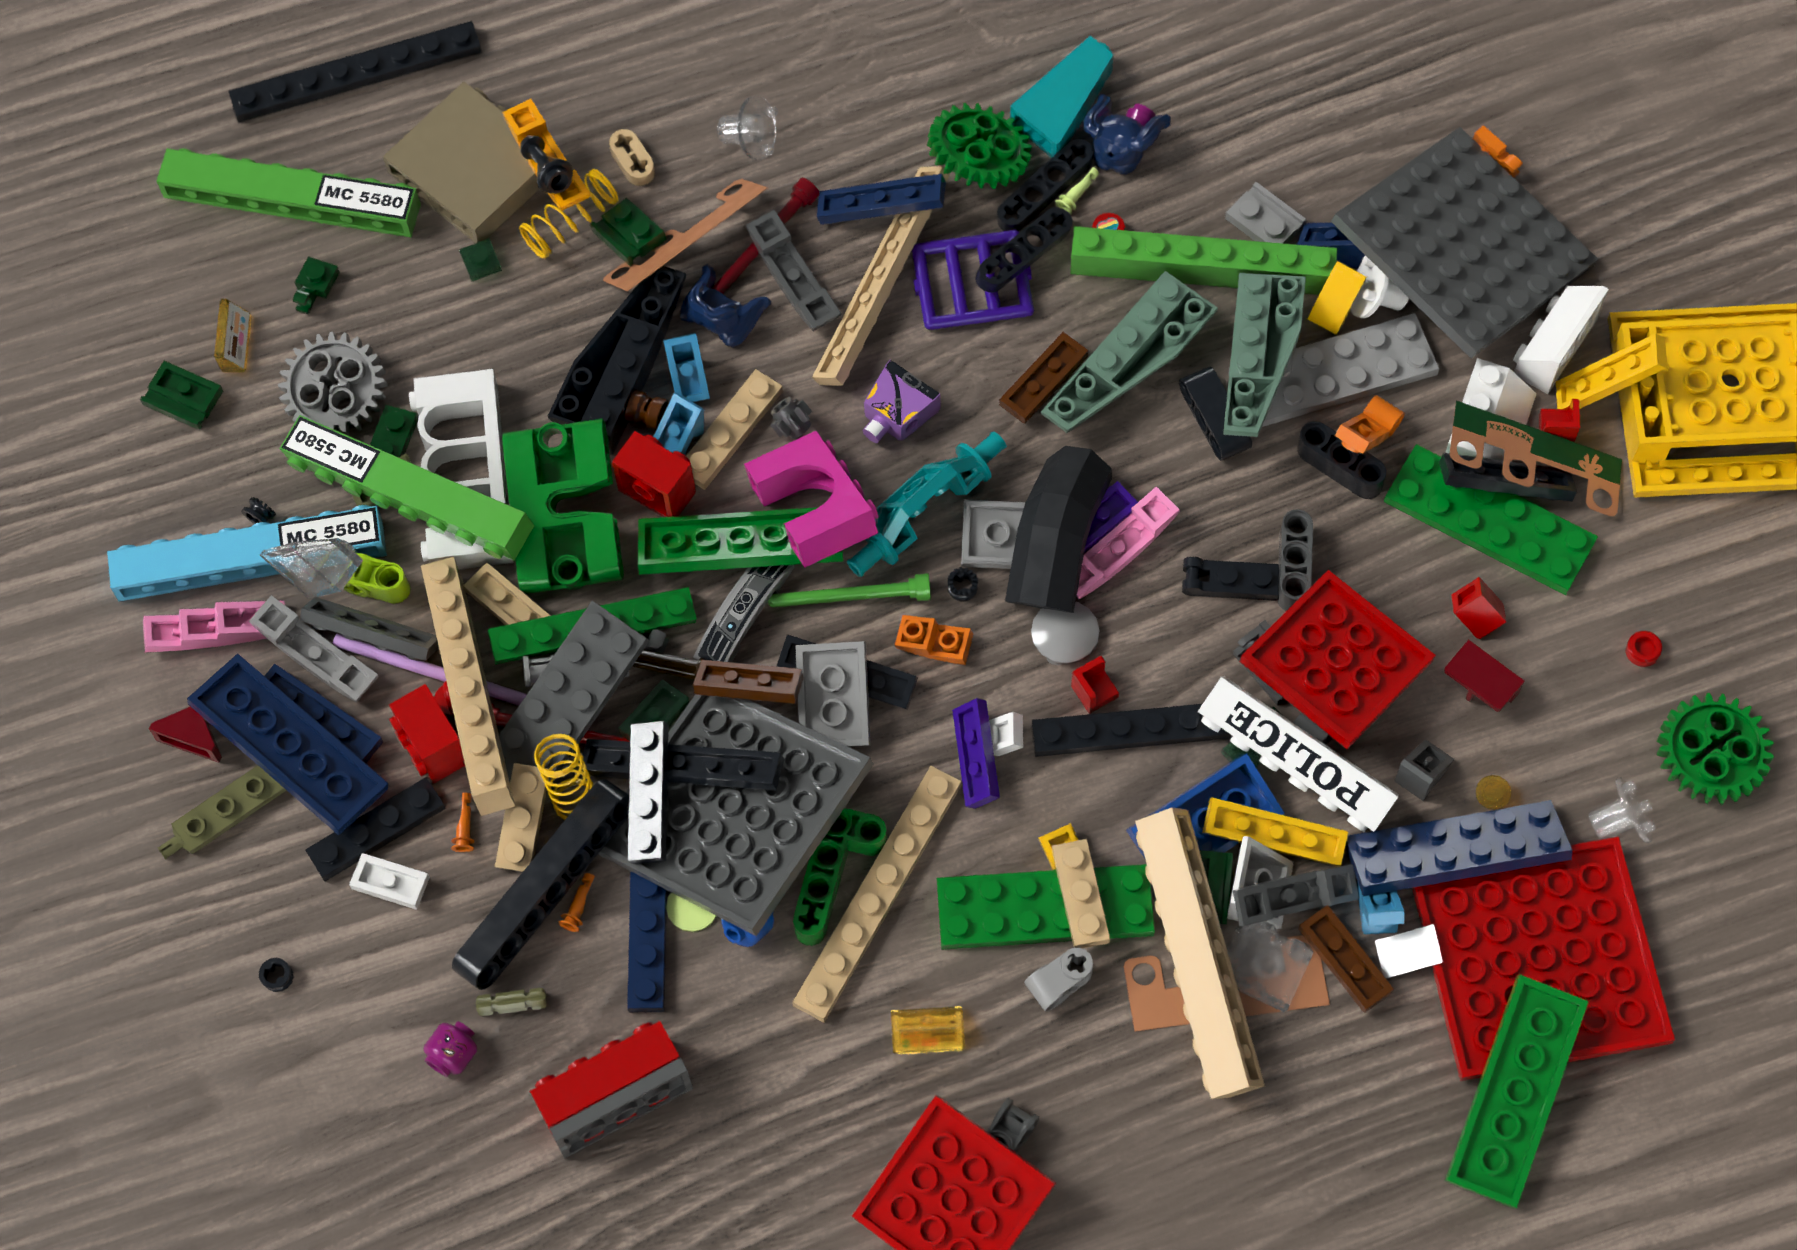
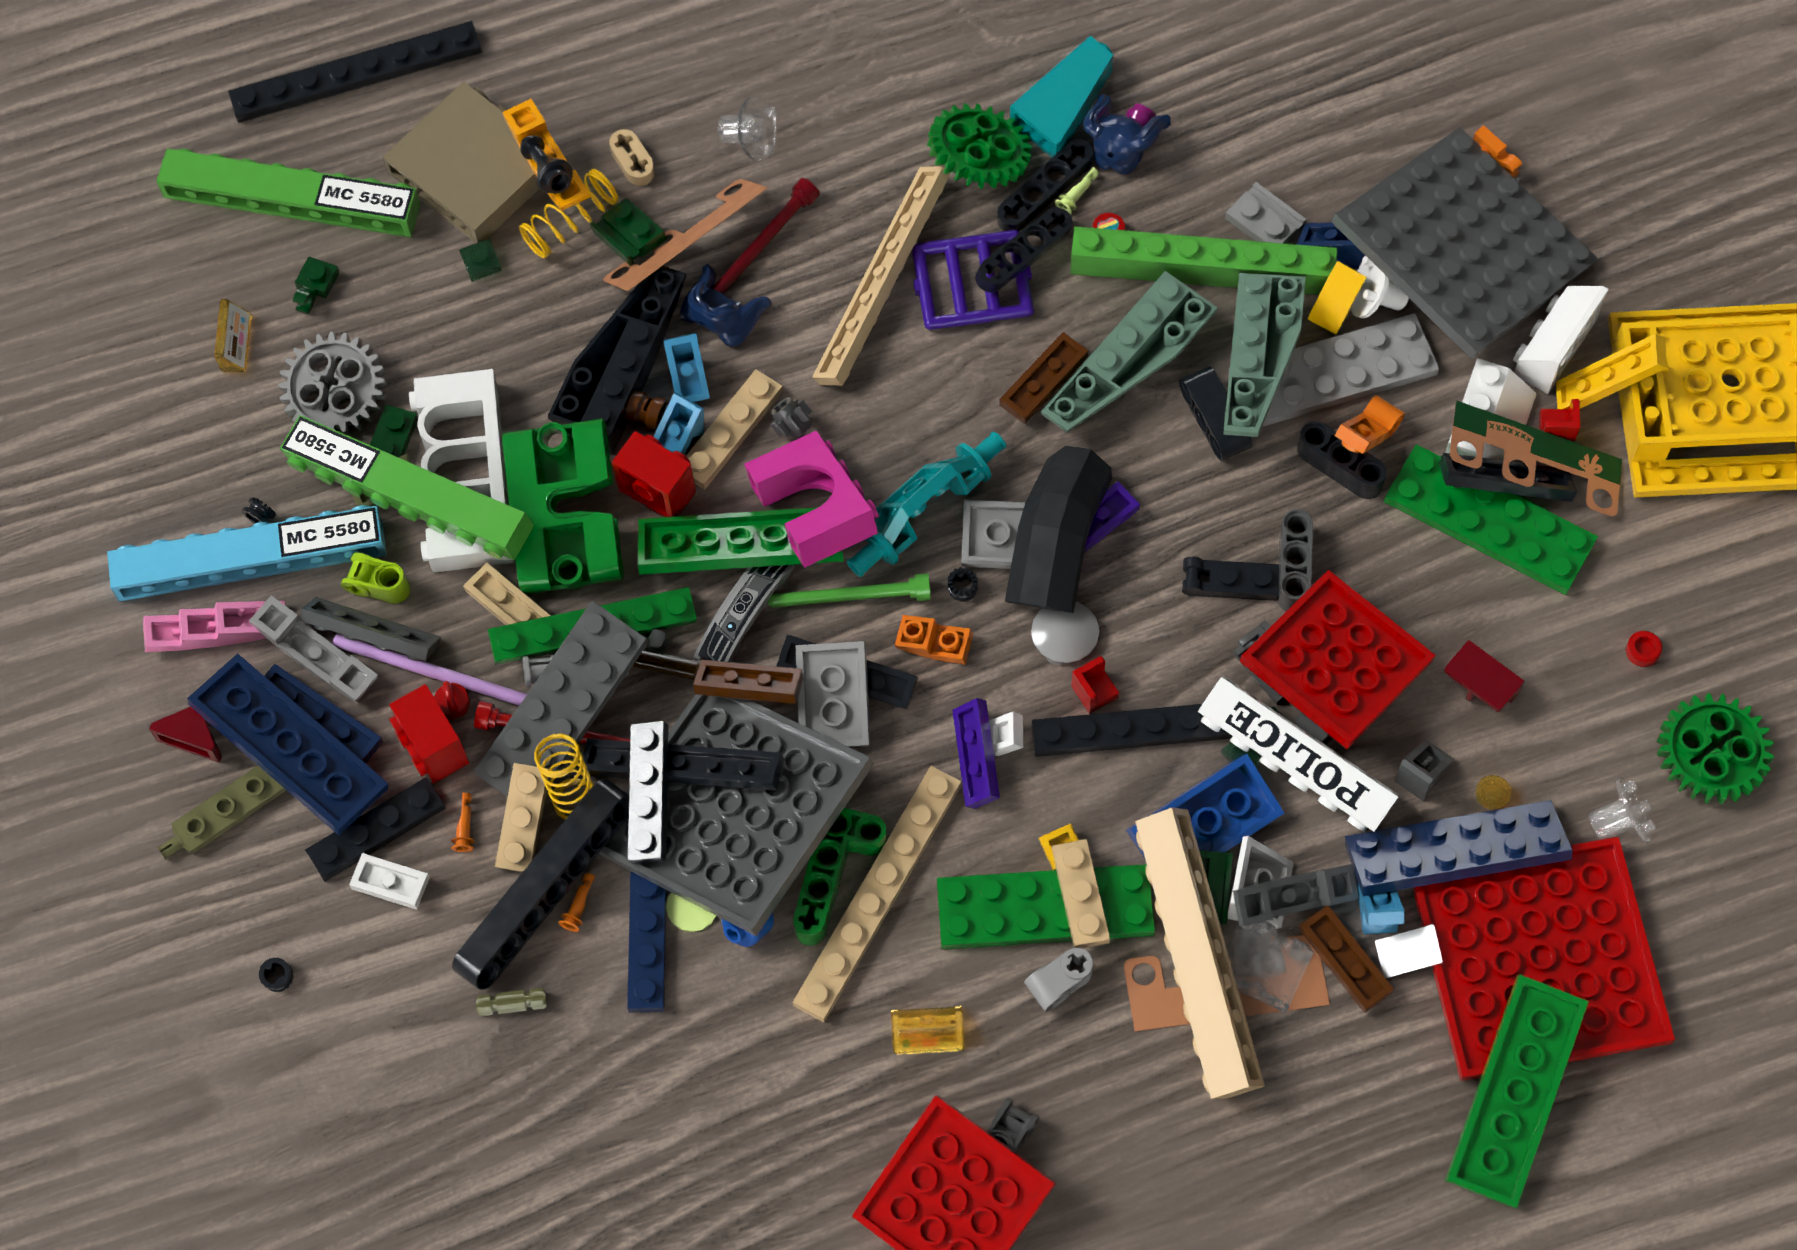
dark green plate [140,360,224,430] -> none
clear slope [260,538,363,599] -> none
tan brick [421,557,515,816] -> none
magenta head [423,1021,478,1077] -> none
piece [530,1021,693,1159] -> none
clear green plate [619,680,689,741] -> none
dark grey slope [746,210,841,331] -> none
dark blue plate [817,173,946,225] -> none
medium lavender torso [862,359,941,443] -> none
bright pink slope [1076,487,1180,599] -> none
yellow plate [1202,798,1348,866] -> none
red panel [1451,577,1507,639] -> none

